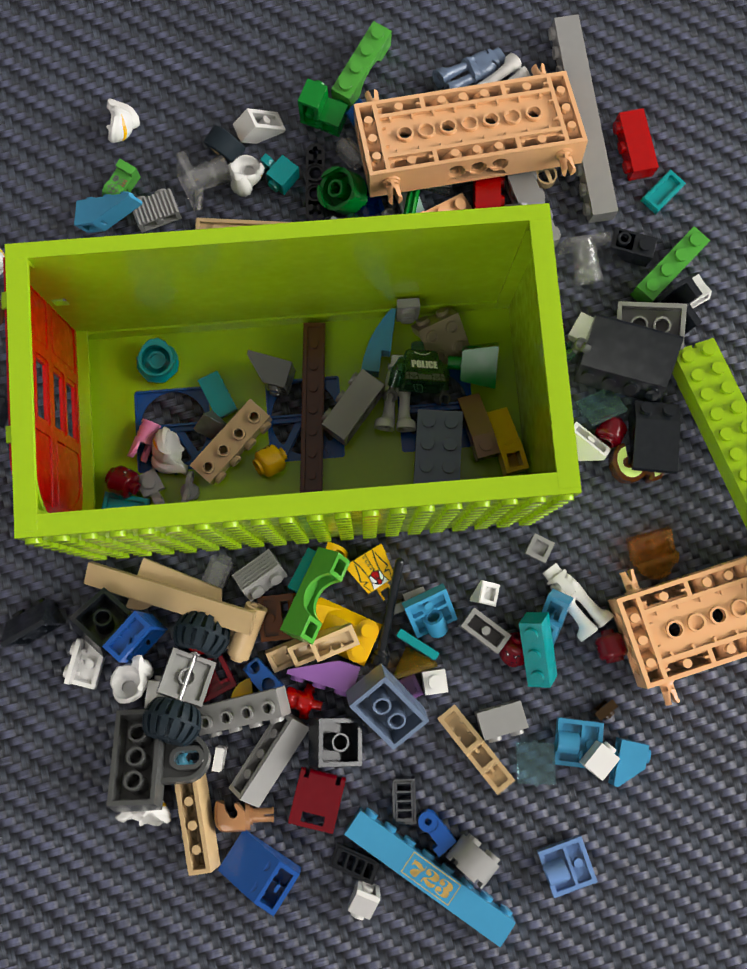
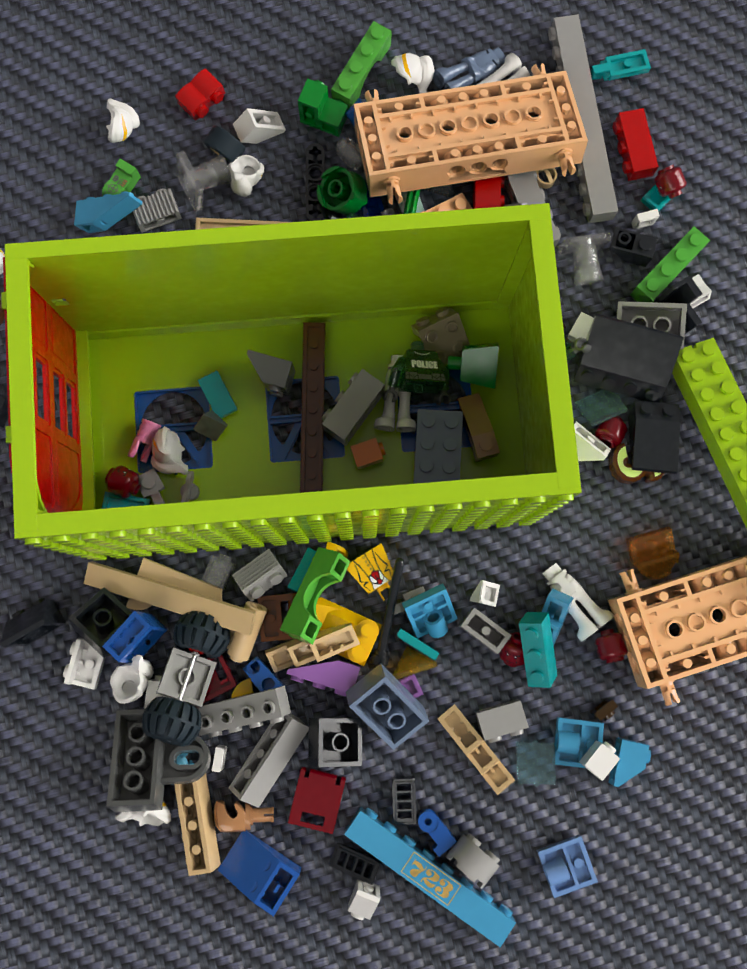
teal hat [137,338,179,383] -> none
tan brick [190,399,272,485] -> none
yellow head [252,444,287,478] -> none
teal brick [260,153,300,195] -> none
red piece [286,683,323,720] -> none
dark azure slope [361,308,396,377] -> none
light grey plate [396,298,420,324] -> none
white brick [421,668,448,695] -> none
yellow slope [487,407,529,476] -> none
light grey plate [524,533,555,563] -> none
none -> red brick [175,68,225,120]
none -> orange brick [350,438,386,470]
none -> white hair [391,53,435,94]
none -> teal hinge [590,49,651,81]
none -> white tile [631,209,660,230]
none -> dark red head [654,164,687,199]

